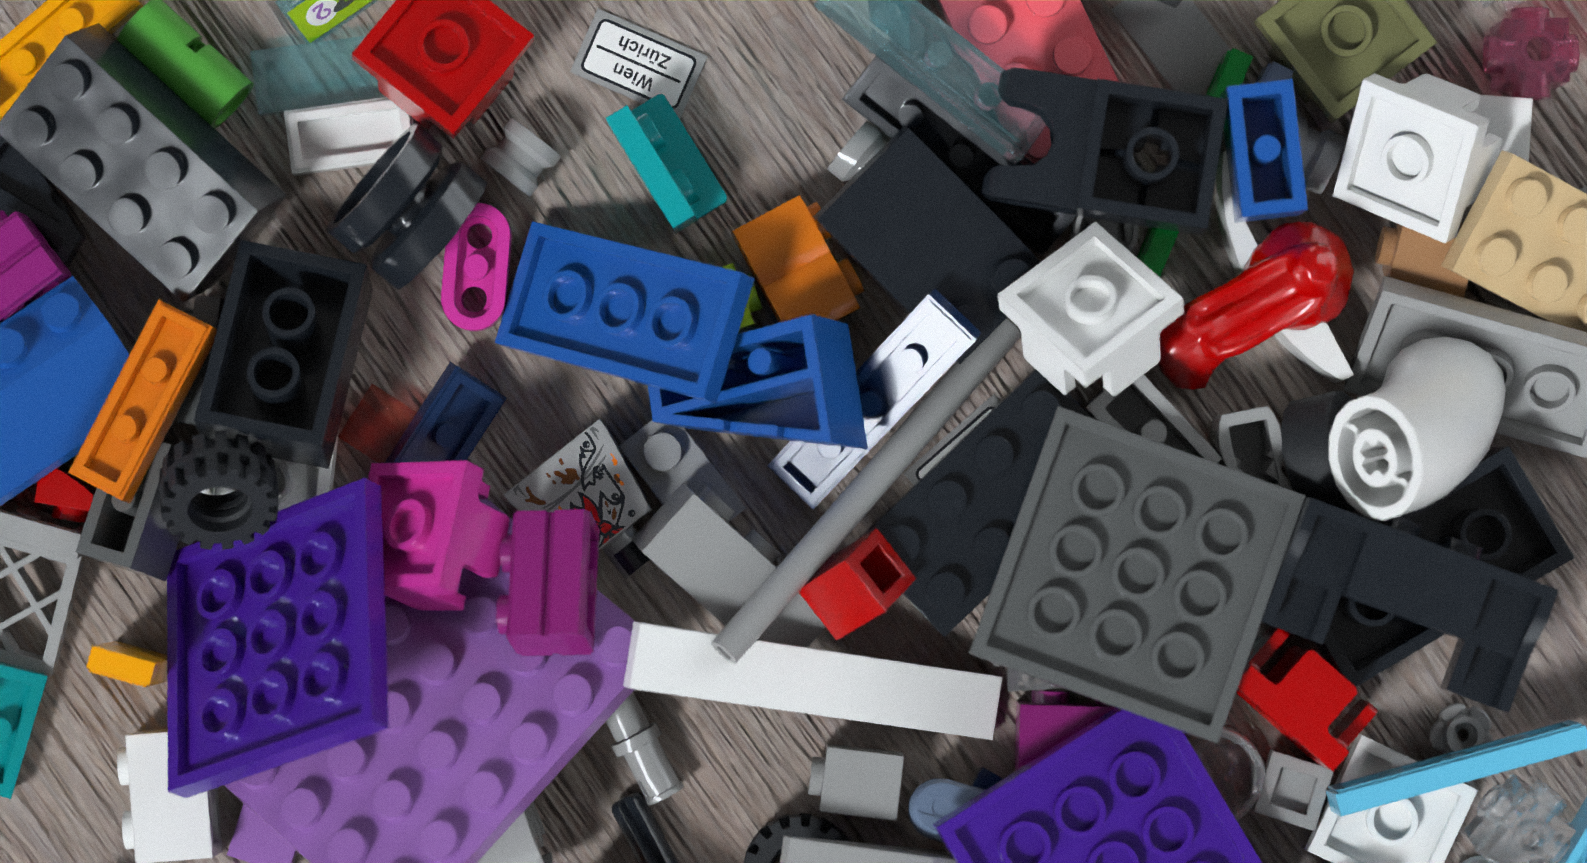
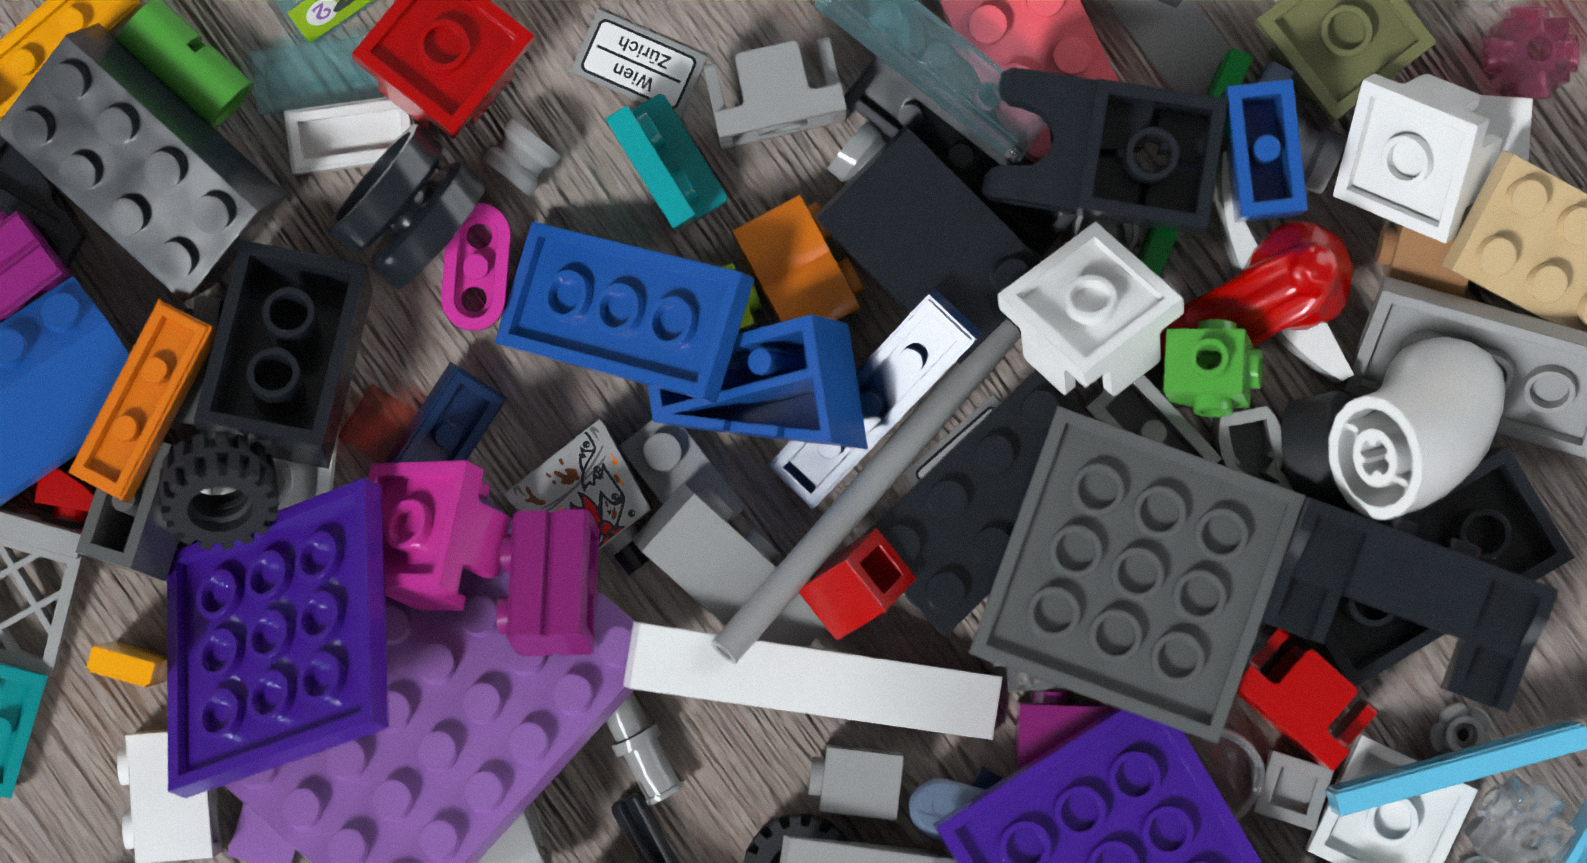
none -> light grey panel [703,37,847,150]
none -> bright green brick [1164,320,1263,417]

